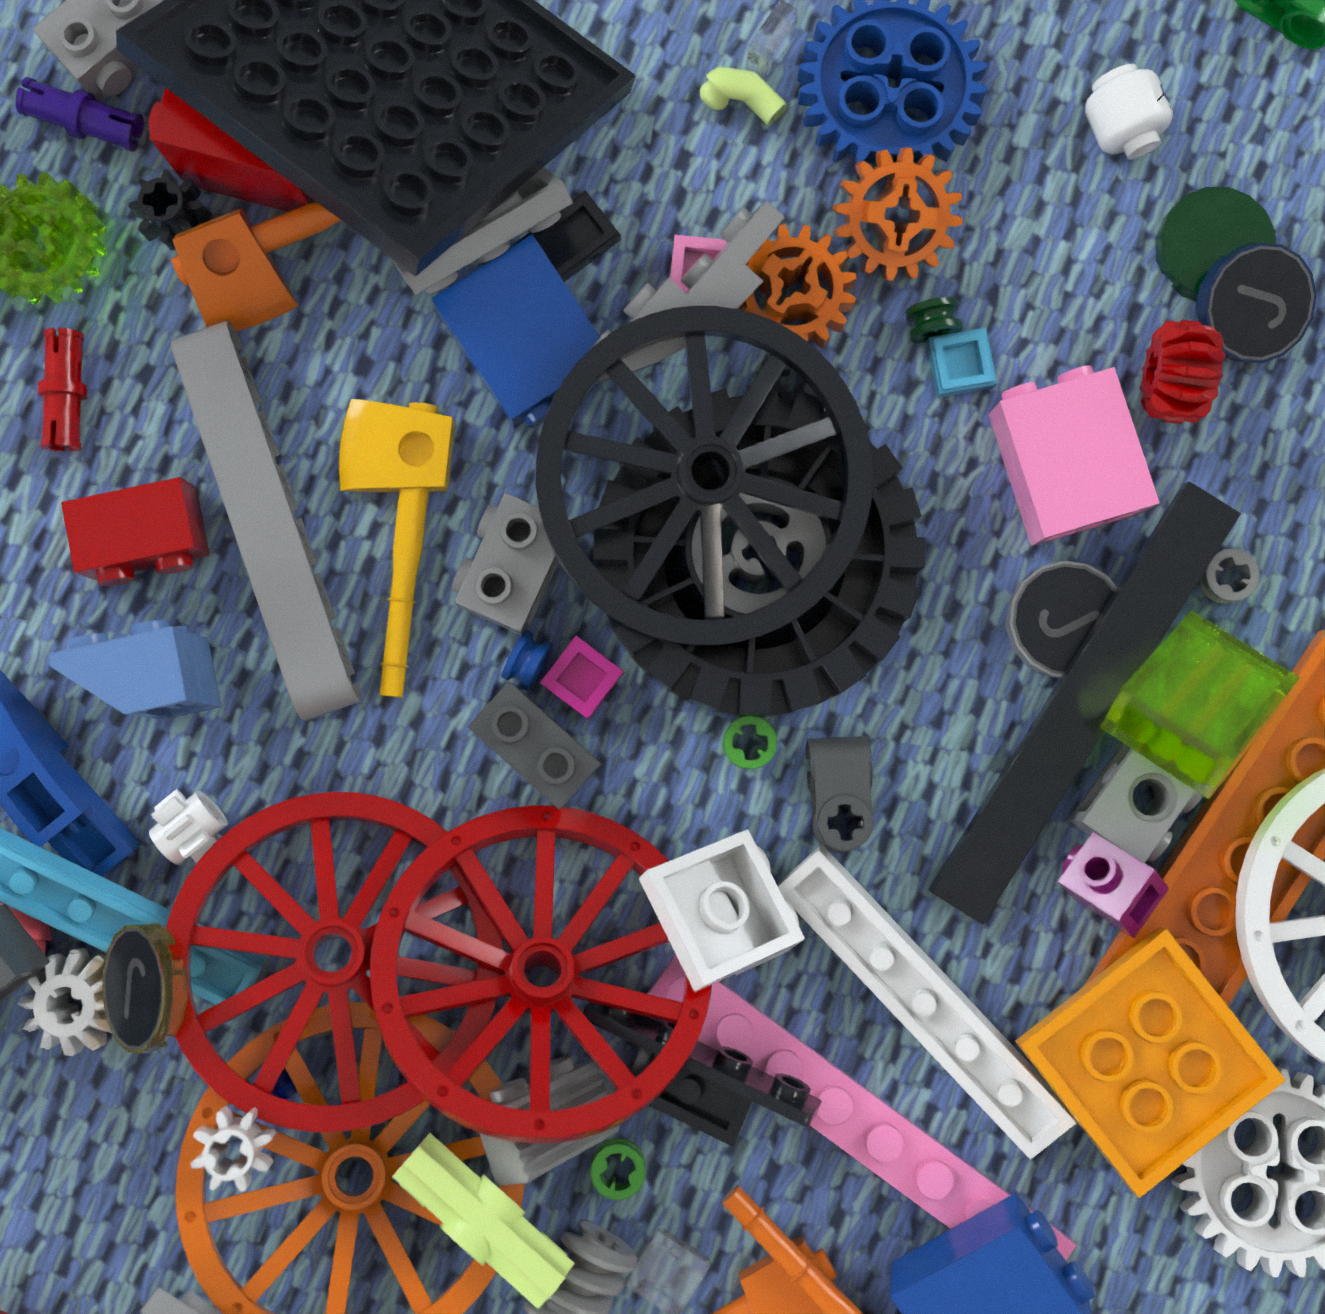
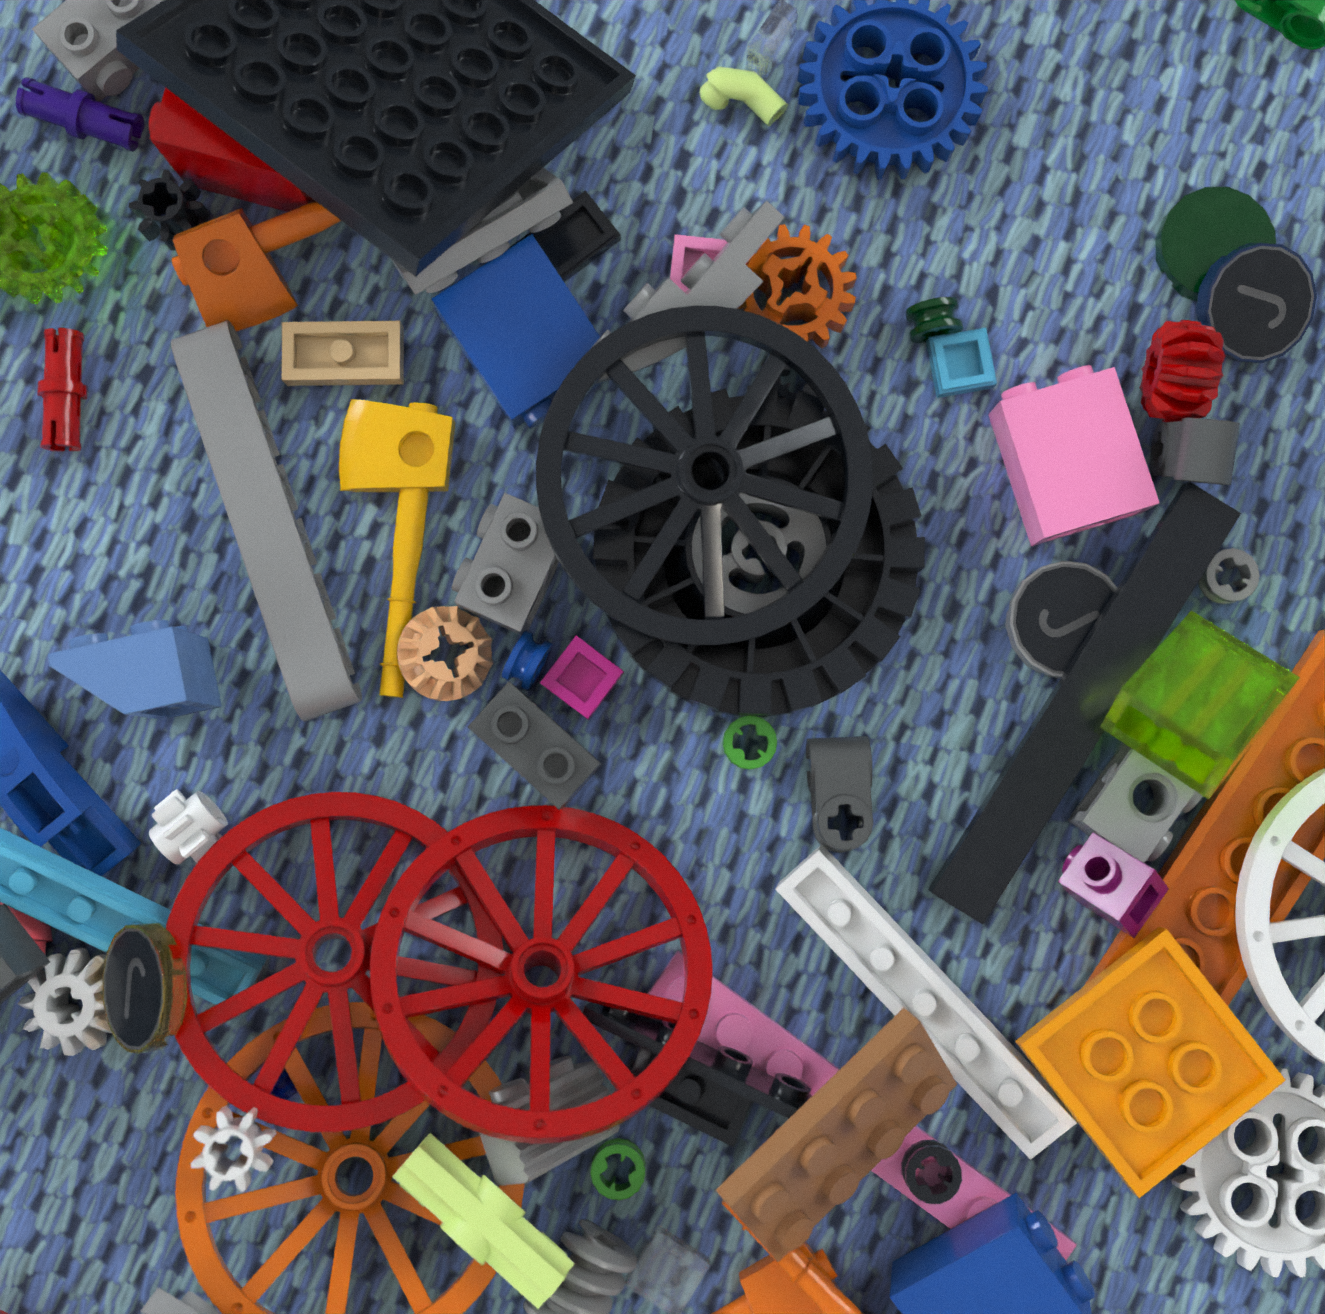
red brick [61,477,210,586] -> none
white plate [639,829,805,992] -> none
orange gear [832,147,963,281] -> none
white head [1085,64,1173,159] -> none
none -> tan plate [282,321,404,386]
none -> light nougat gear [397,606,493,701]
none -> medium nougat plate [715,1008,957,1262]
none -> black bush [901,1140,962,1204]
none -> dark grey piece [1150,418,1240,485]

